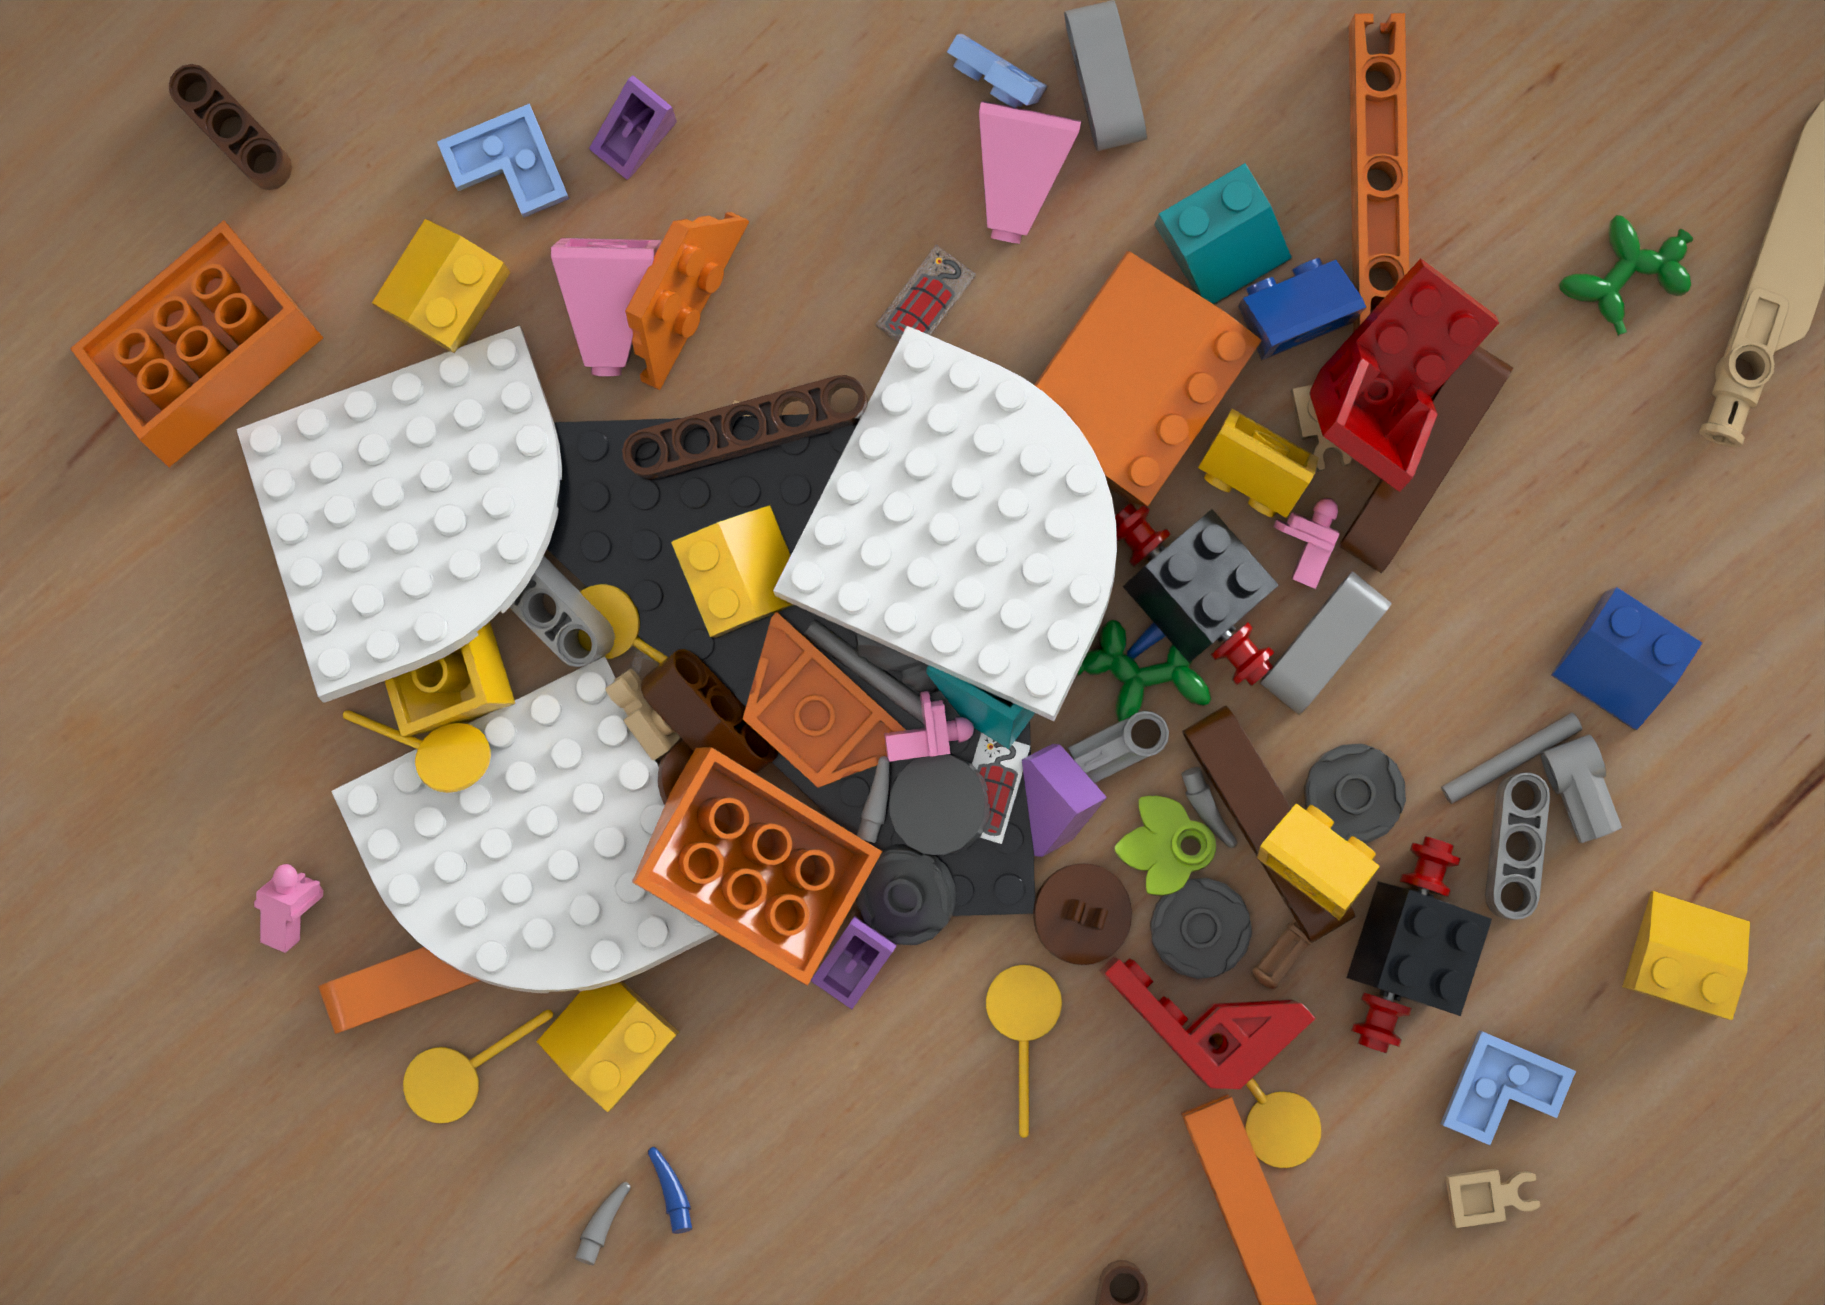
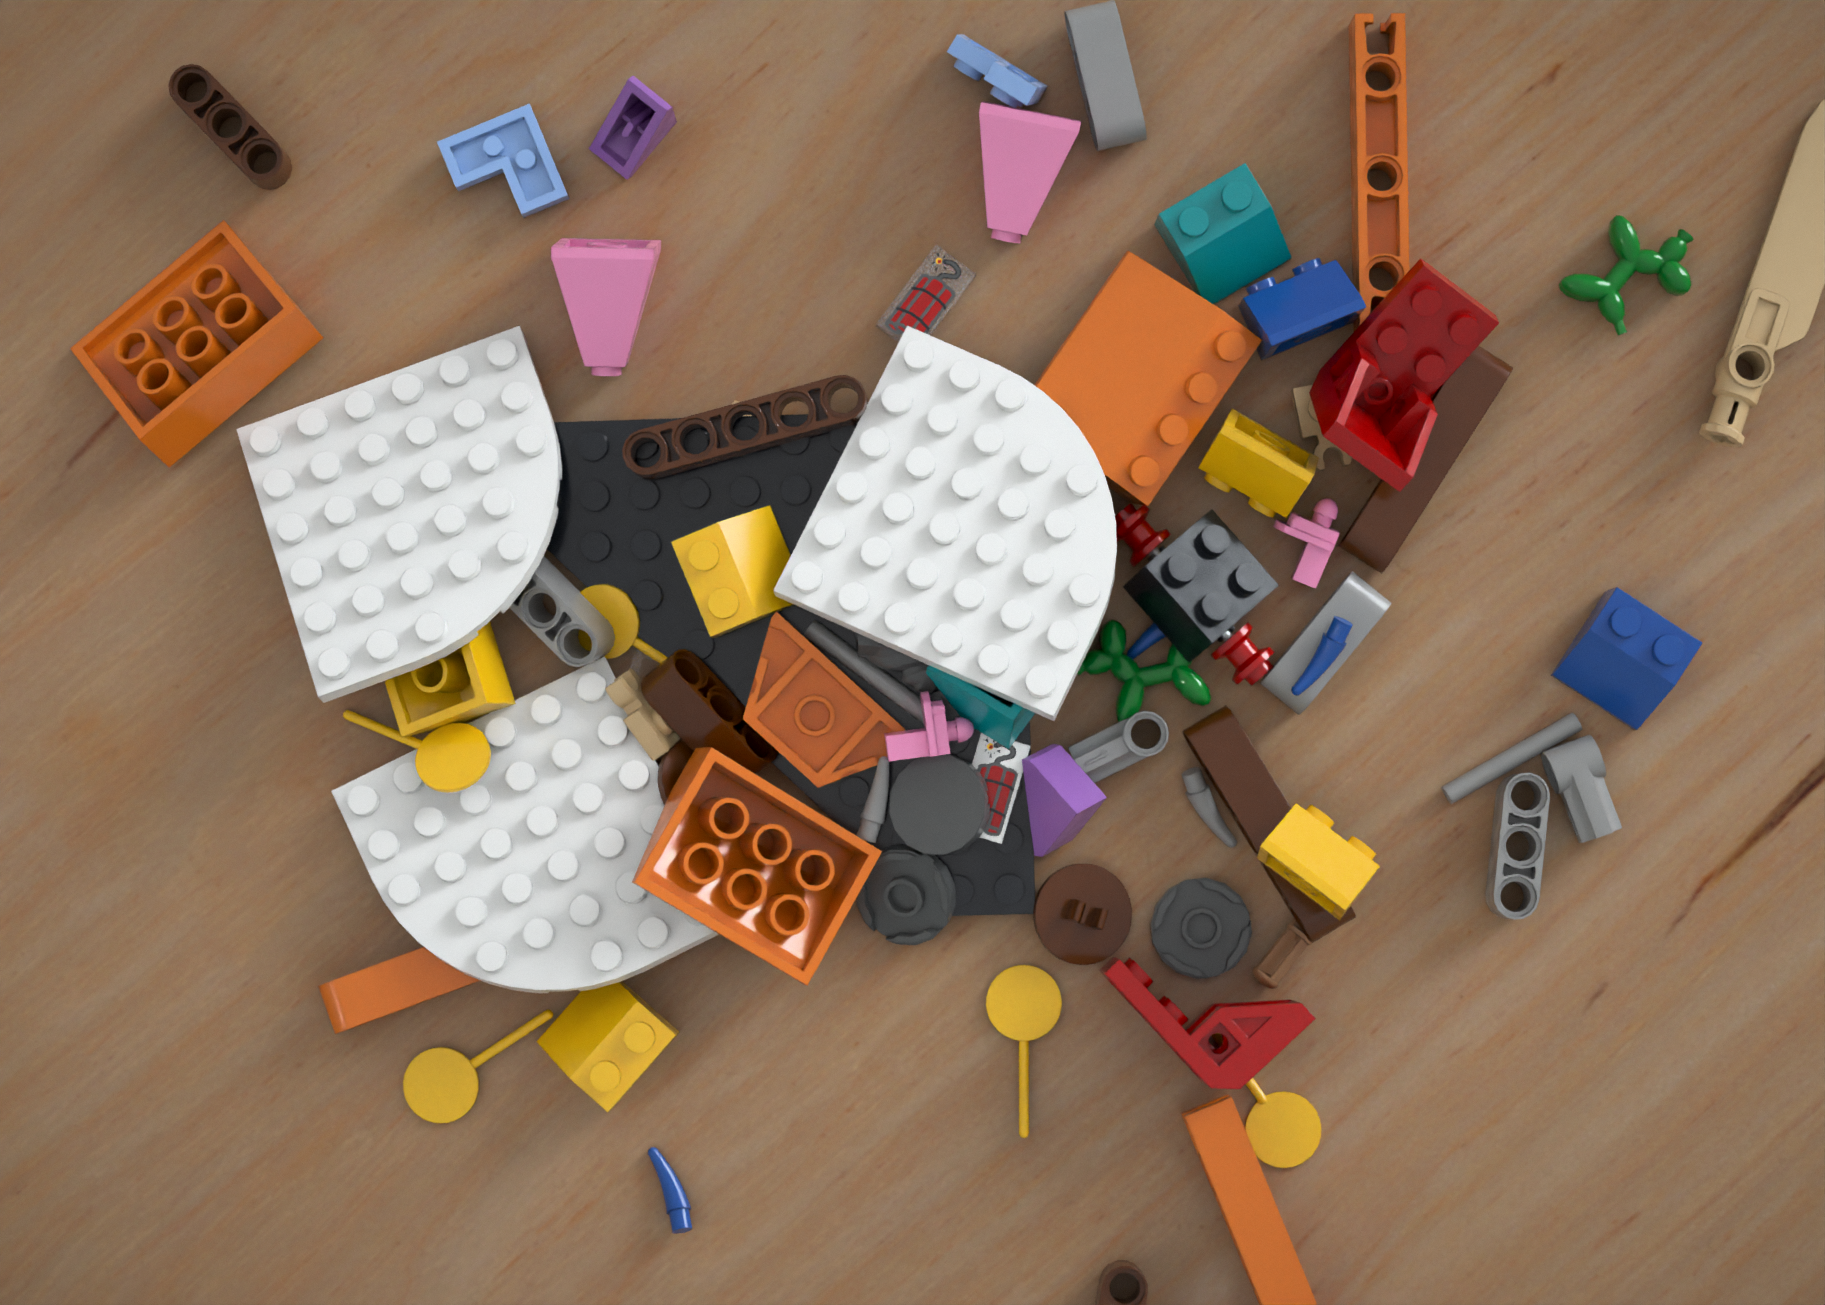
bright pink piece [254,864,323,953] -> none
yellow slope [372,219,511,353] -> none
light grey helmet [575,1182,631,1265] -> none
orange wing [625,212,749,391] -> none
medium lavender slope [811,916,897,1009] -> none
lime plate [1114,796,1216,896] -> none
dark grey tile [1304,744,1406,843] -> none
black brick [1346,836,1492,1053] -> none
light blue plate [1440,1031,1576,1145] -> none
tan plate [1445,1168,1540,1228] -> none
yellow slope [1622,891,1750,1020] -> none
none -> blue helmet [1291,616,1353,696]

